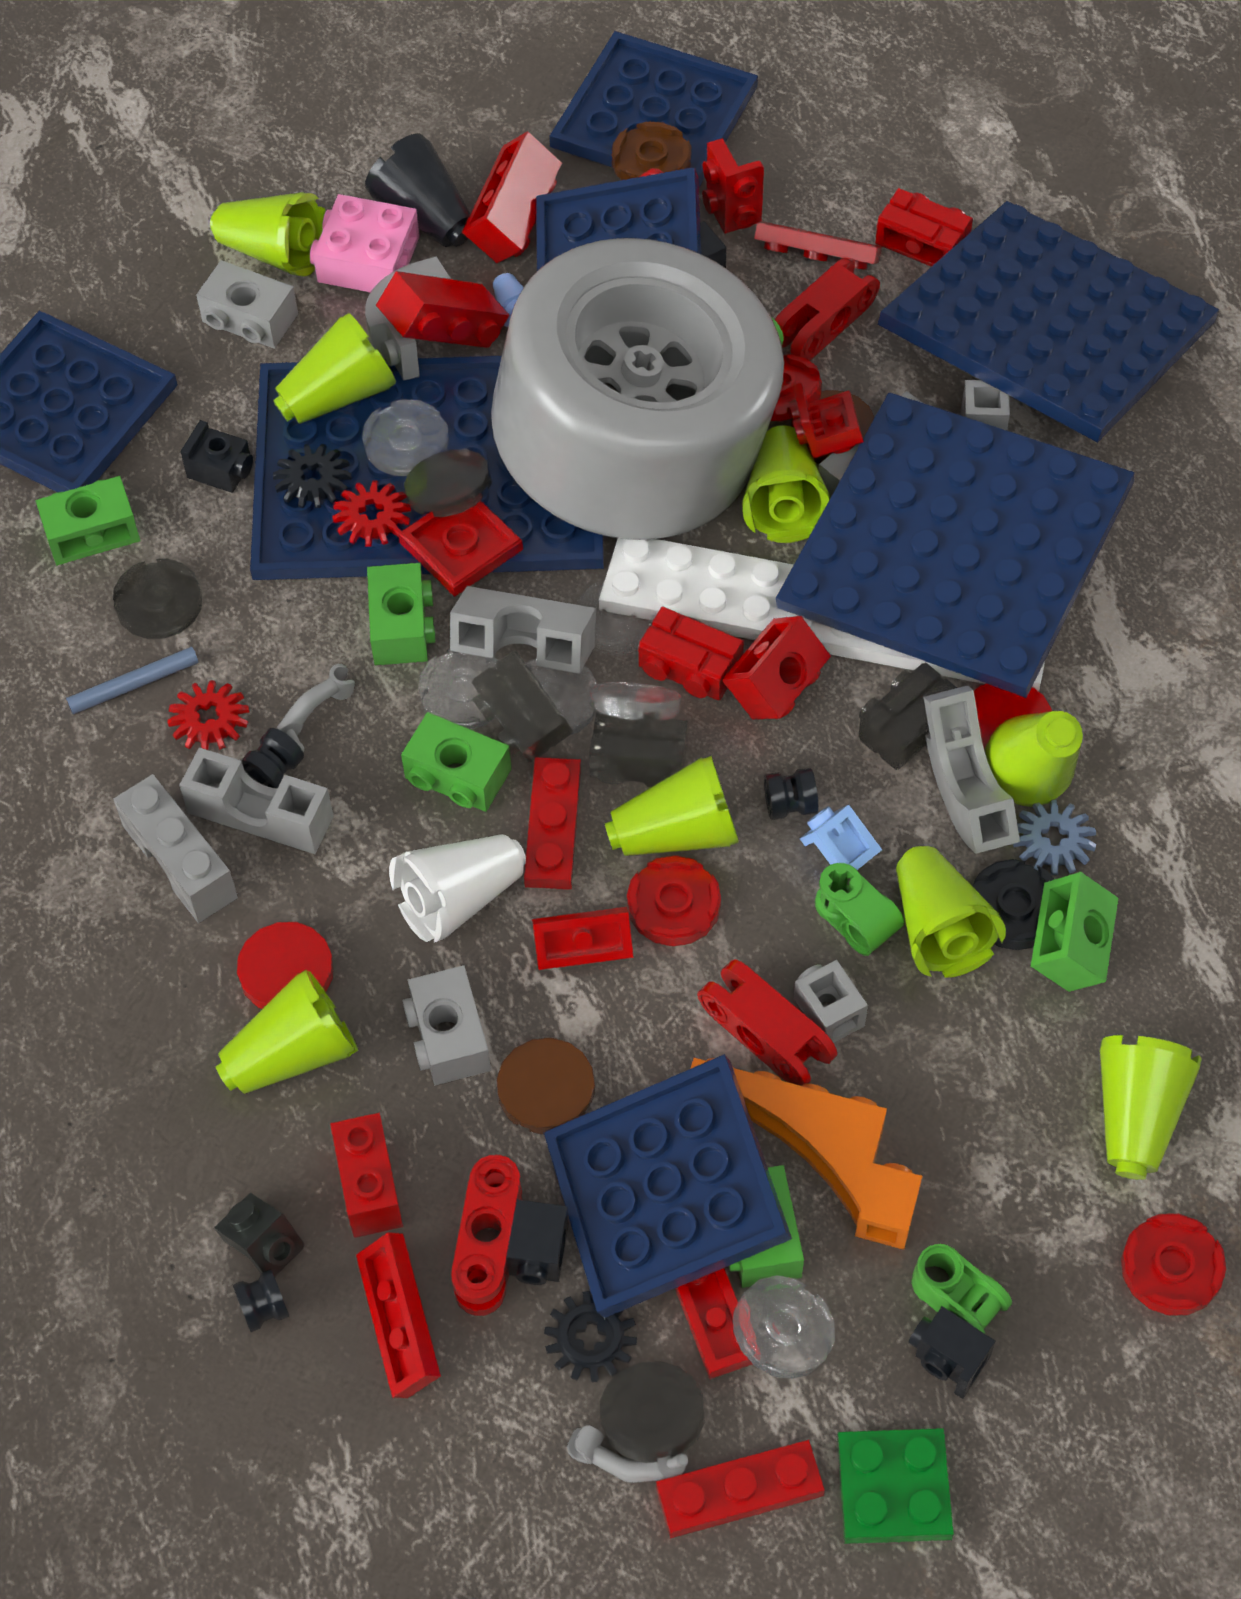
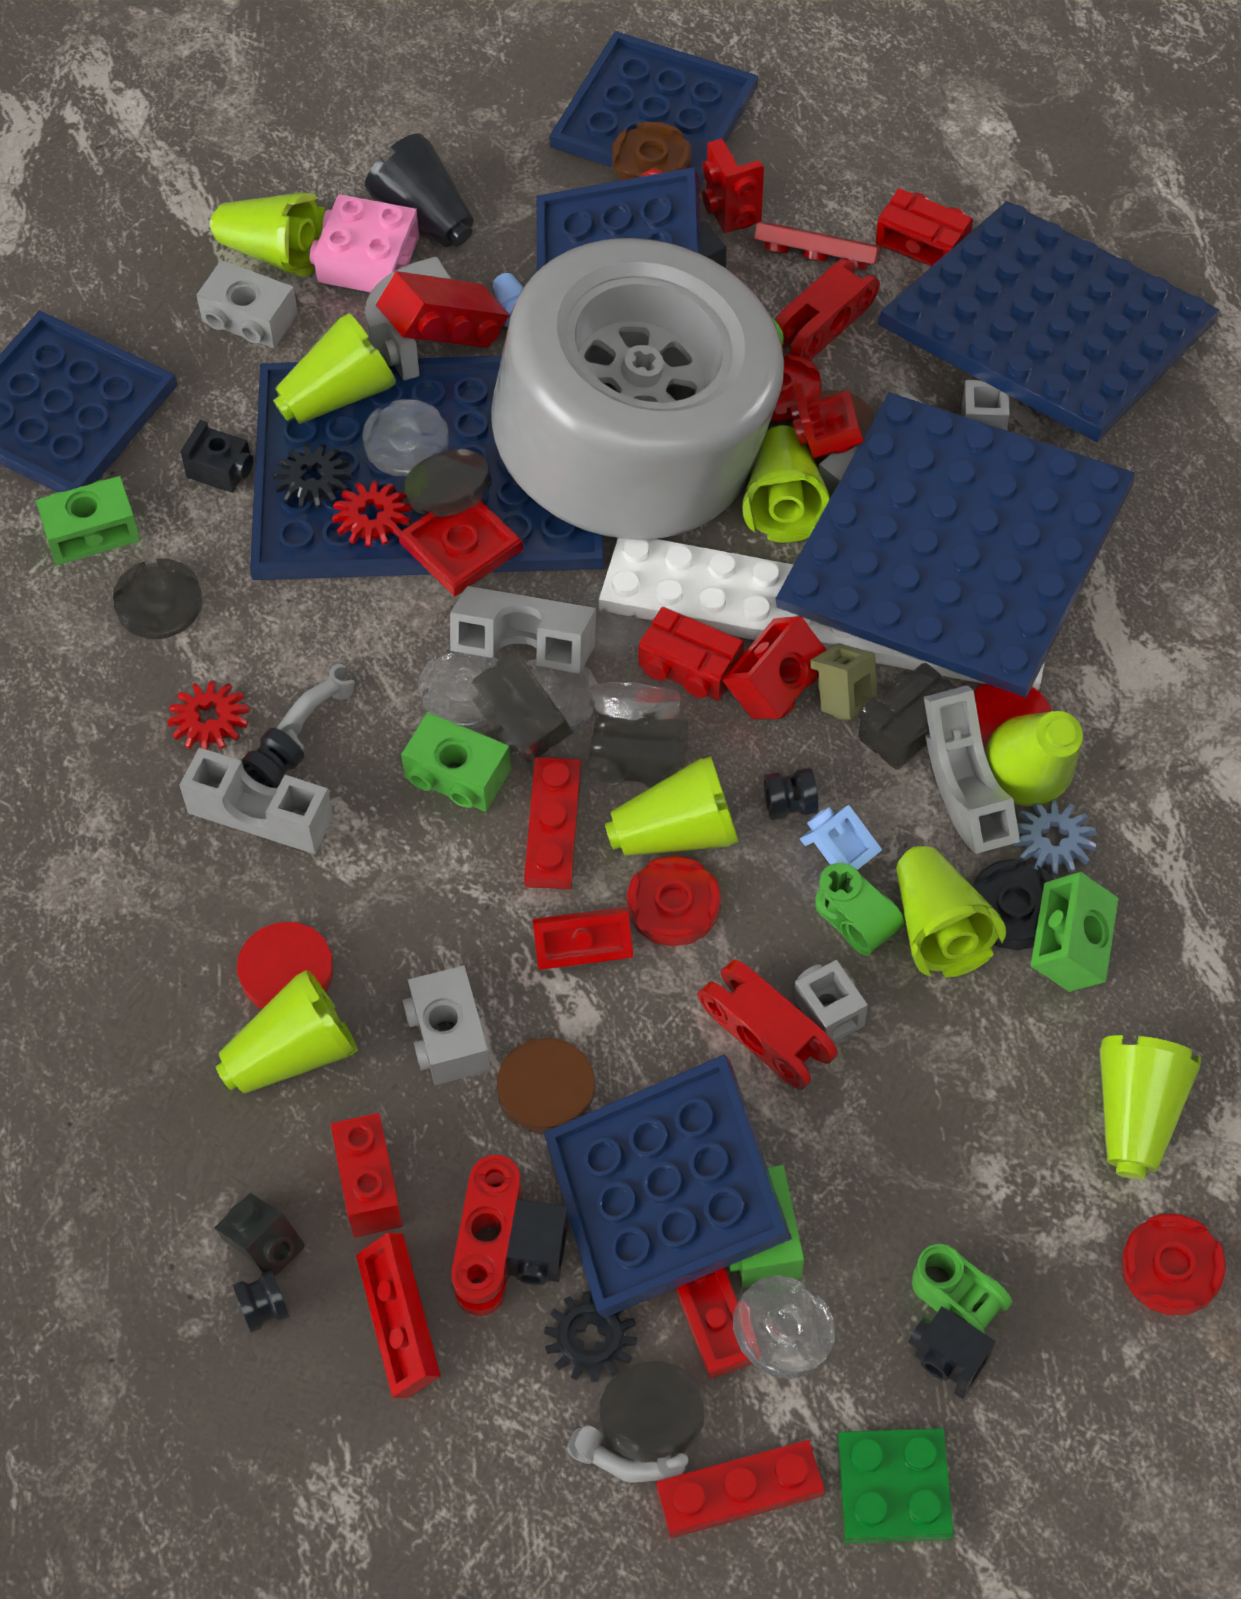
sand blue bar [66,647,199,715] -> none
light grey arch [113,774,238,923] -> none
bright green brick [367,563,435,665] -> none
white cone [389,834,526,943] -> none
brick [462,131,562,263] -> none
orange arch [690,1058,922,1250] -> none
none -> olive brick [811,643,878,720]

